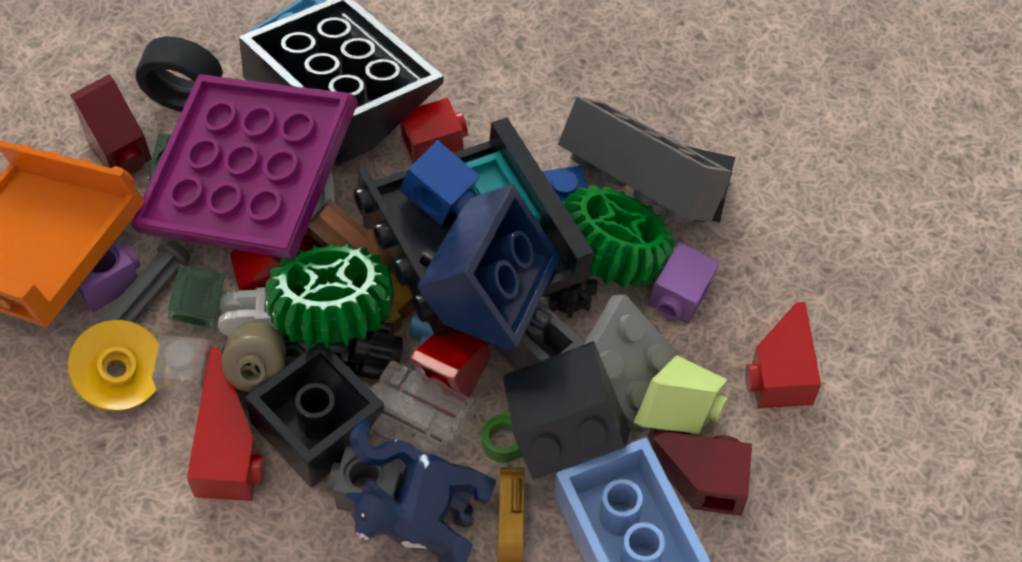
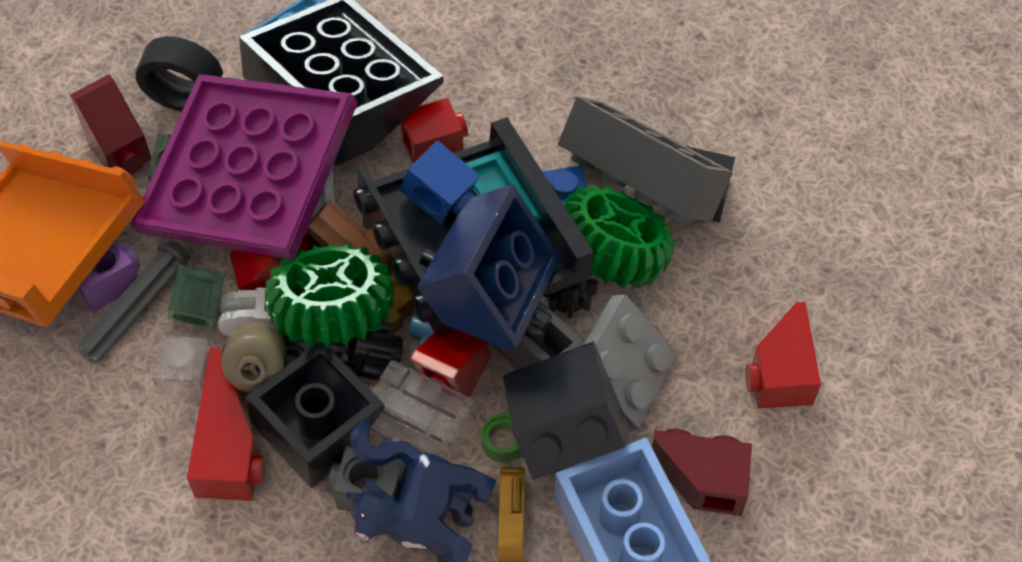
yellow dish [68,320,165,411] -> none
yellowish green slope [634,355,728,434] -> none
medium lavender brick [648,242,720,324] -> none

